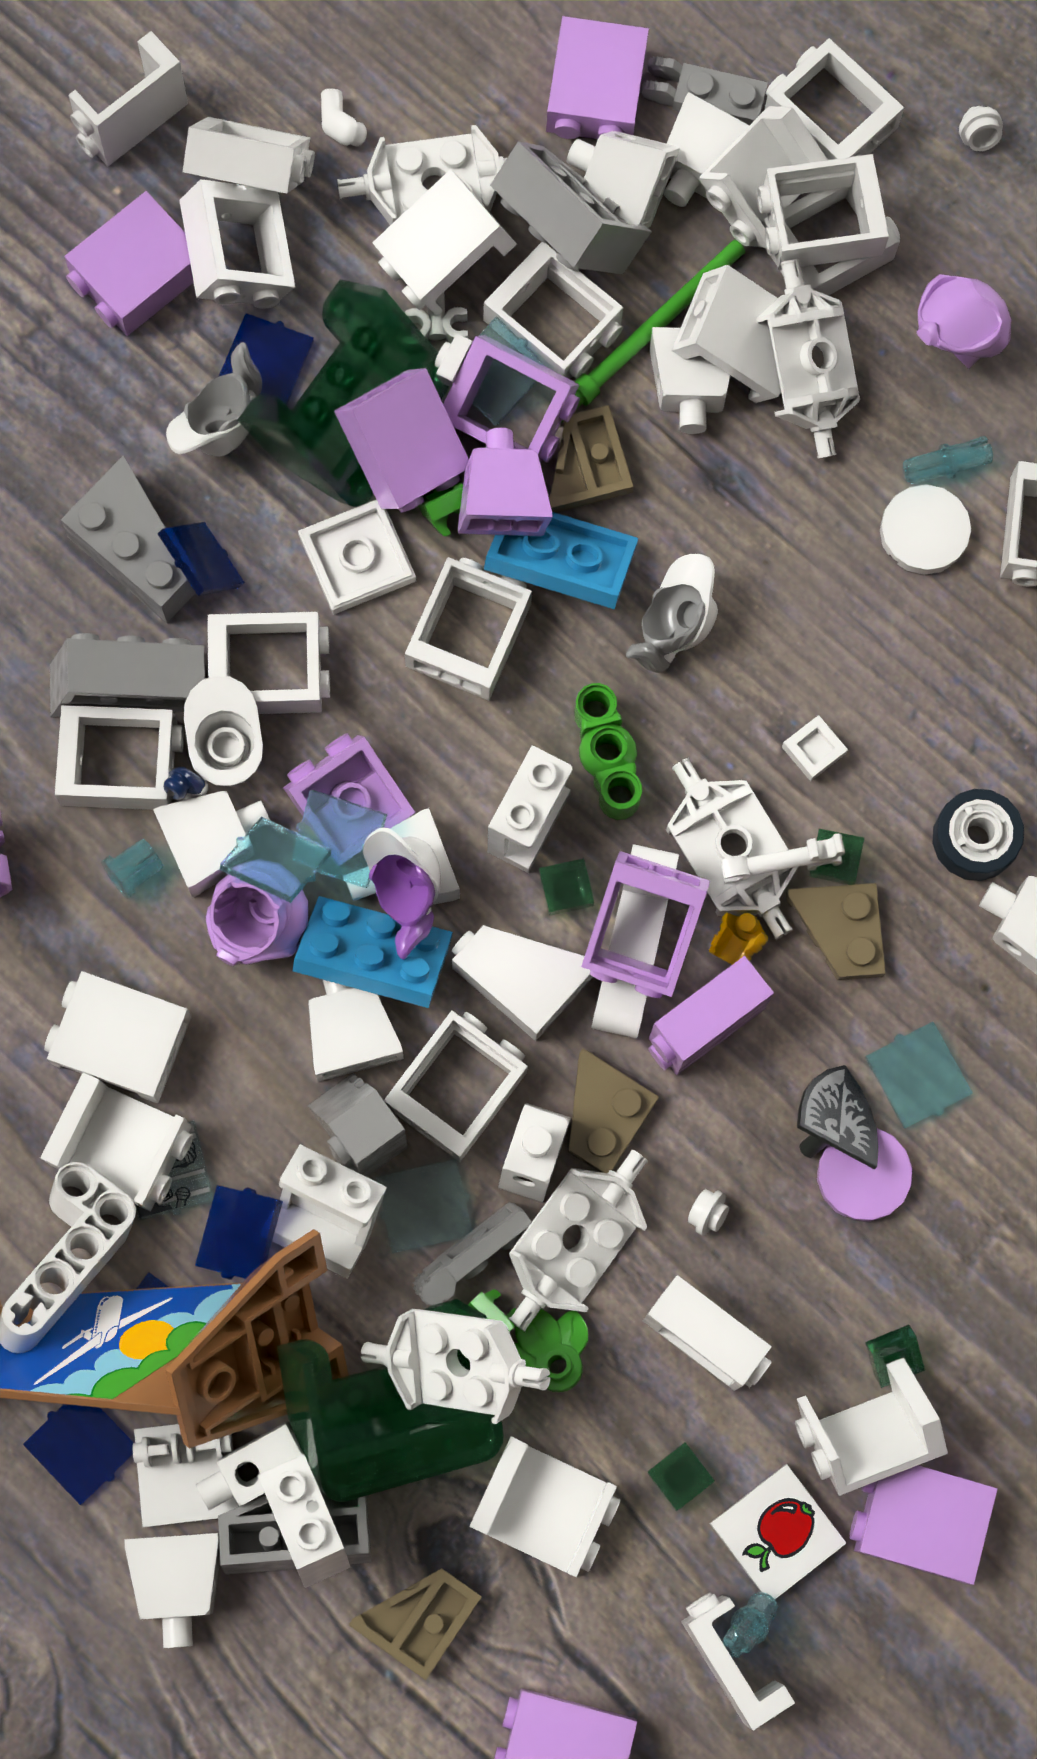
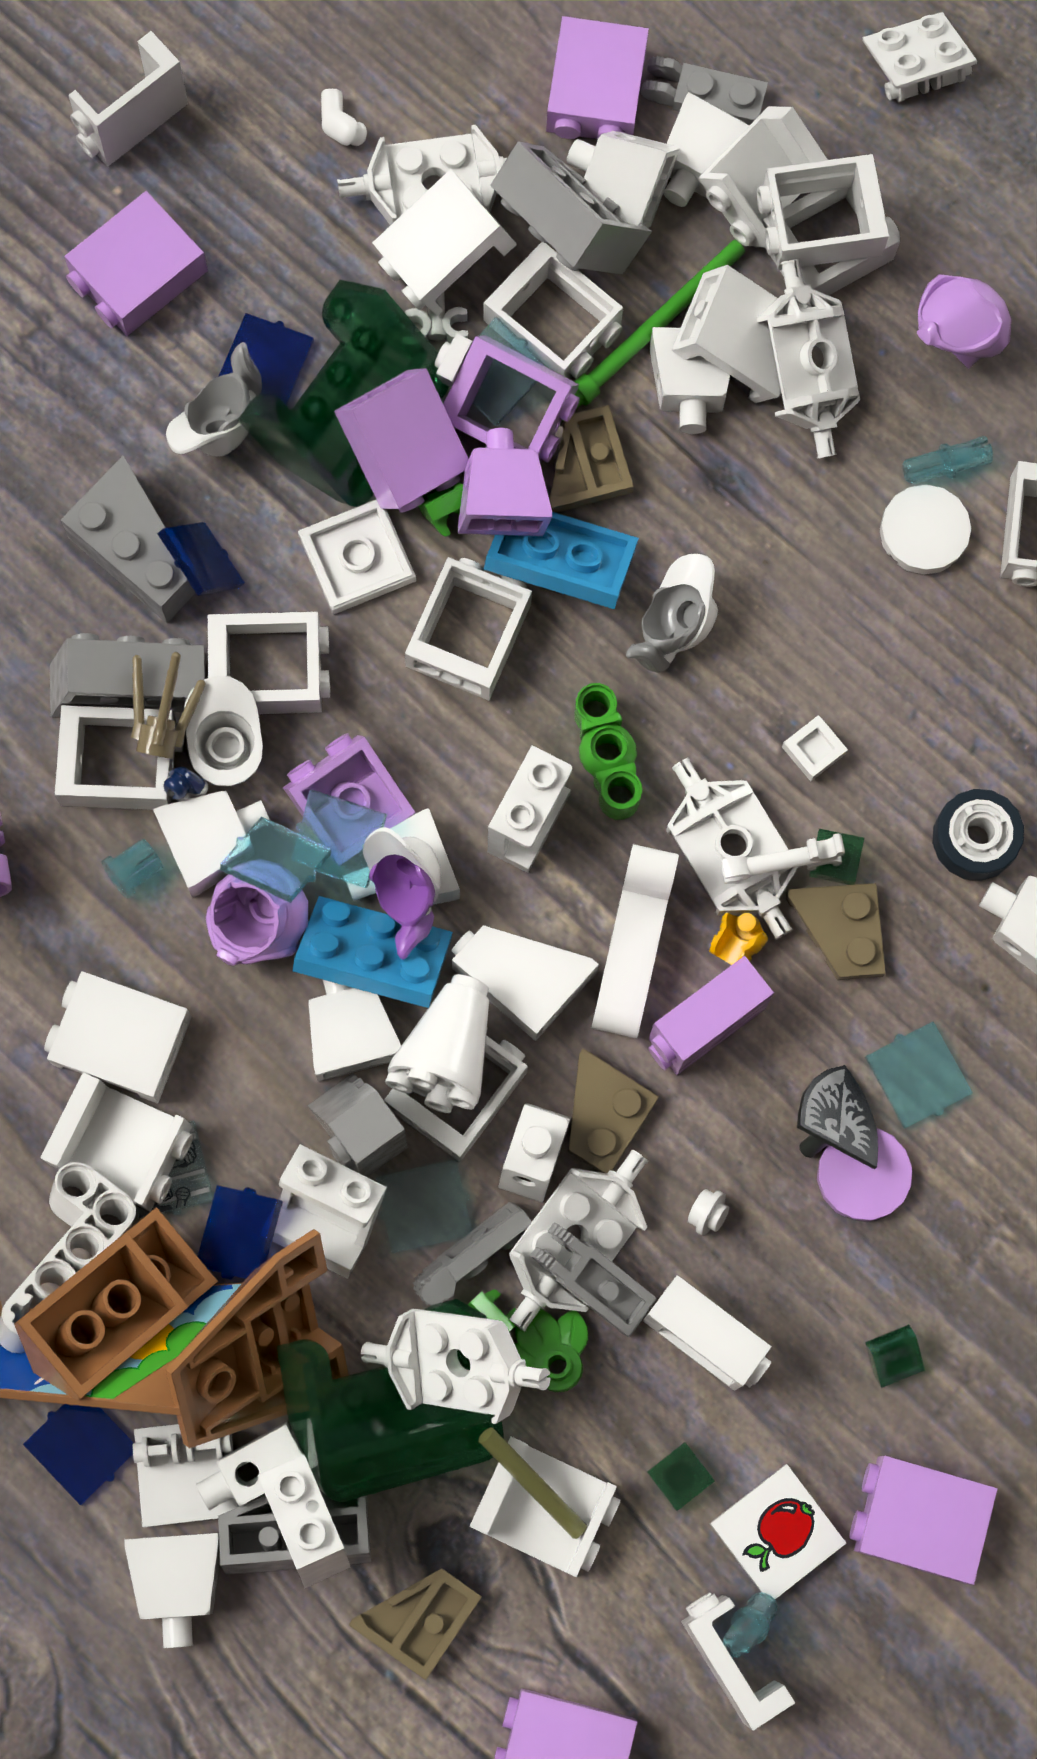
white window [180,179,295,309] -> none
white window [183,117,315,194] -> none
clear green plate [538,858,594,916] -> none
lavender window [581,851,710,998] -> none
white window [765,38,904,160] -> none
white panel [795,1358,948,1496] -> none
white plate [959,106,1003,151] -> none
none -> medium nougat slope [14,1207,218,1401]
none -> dark tan plant [131,652,206,759]
none -> white cone [385,974,489,1113]
none -> olive bar [479,1427,587,1539]
none -> light grey hinge [530,1223,657,1338]
none -> white hinge [862,12,977,102]

